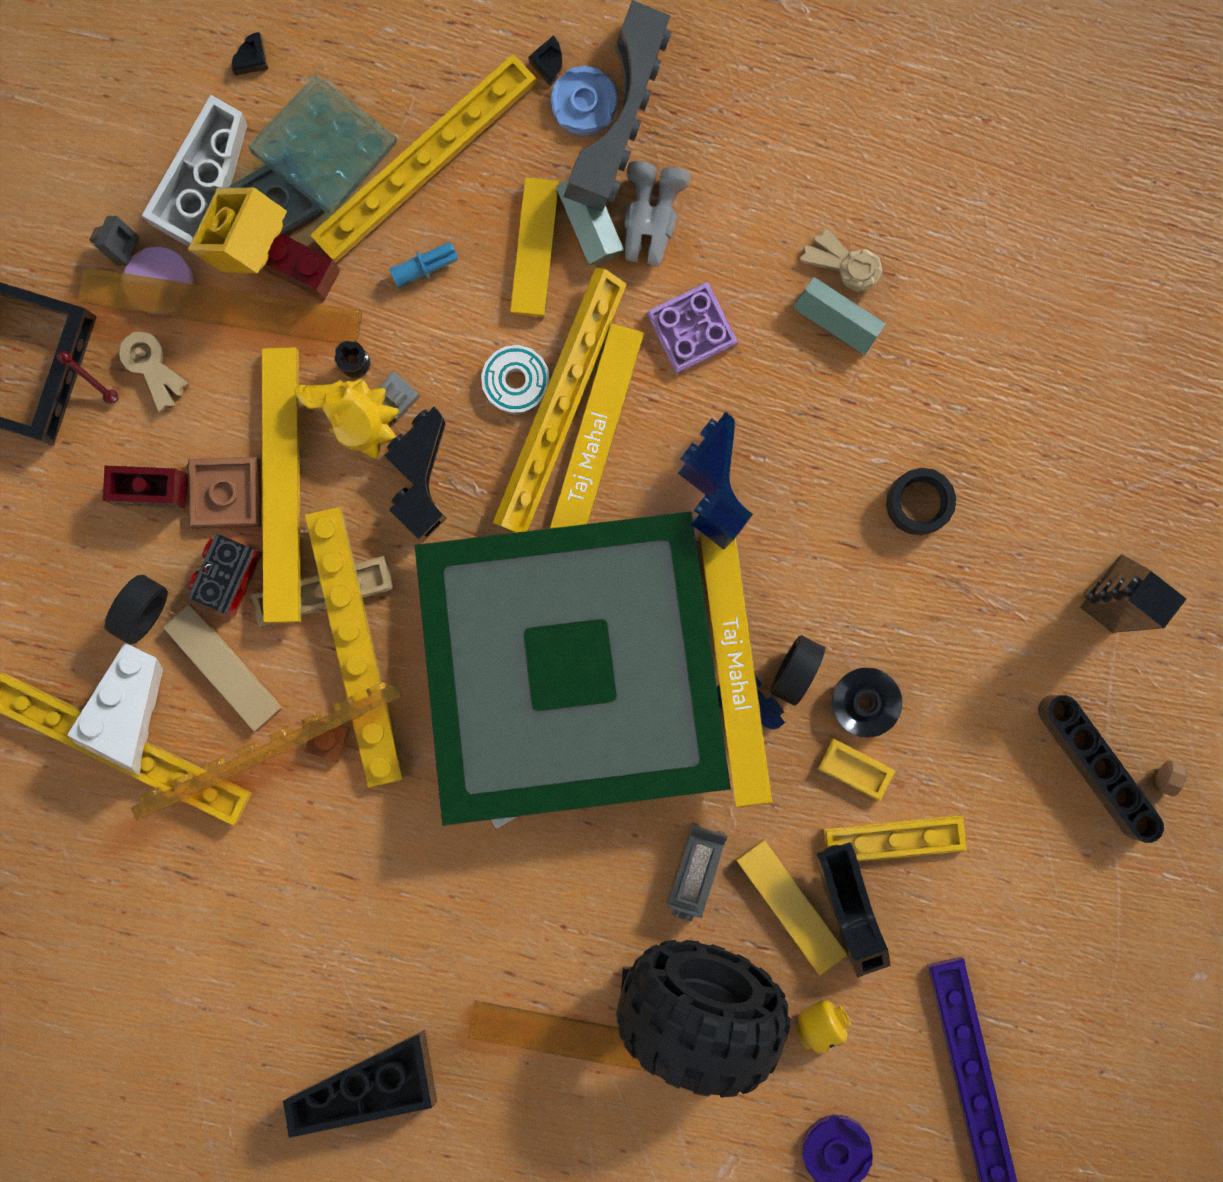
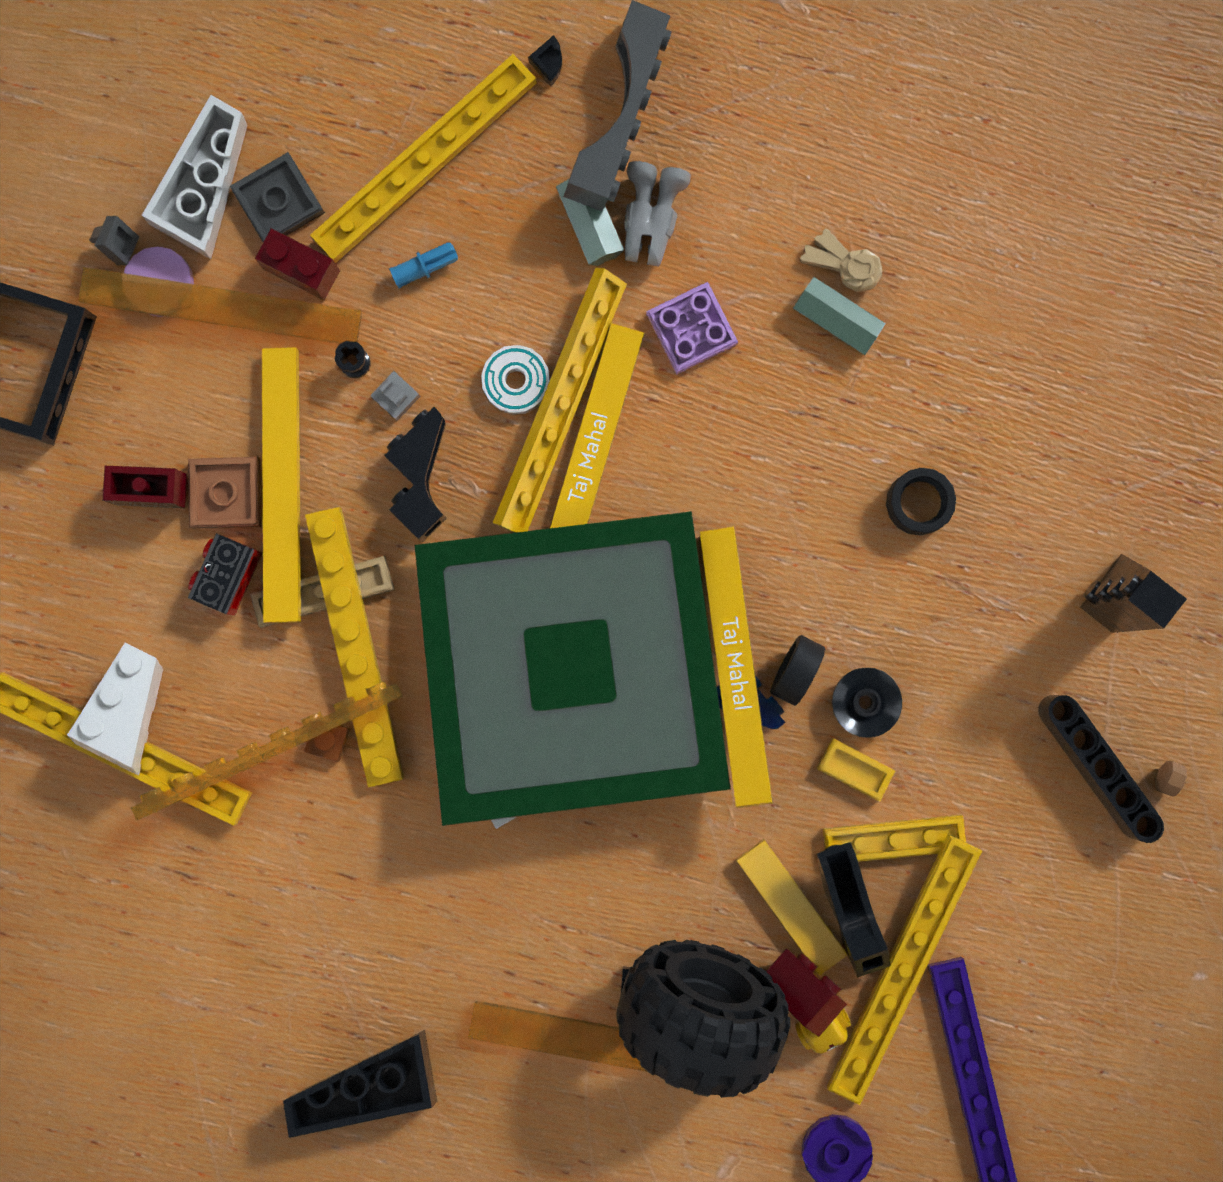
dark red hinge [57,351,119,404] -> none
black tyre [105,575,168,645] -> none
tan piece [119,332,190,413] -> none
tan tile [163,605,283,732] -> none
yellow brick [188,187,287,274] -> none
black tile [232,32,269,76] -> none
clear light blue plate [249,74,397,216] -> none
yellow head [295,379,399,460] -> none
yellow tile [510,177,559,318] -> none
light blue tile [550,66,618,136] -> none
dark grey window [667,822,728,921] -> none
clear blue arch [678,412,753,550] -> none
none -> dark red brick [766,948,847,1037]
none -> yellow tile [827,834,982,1105]

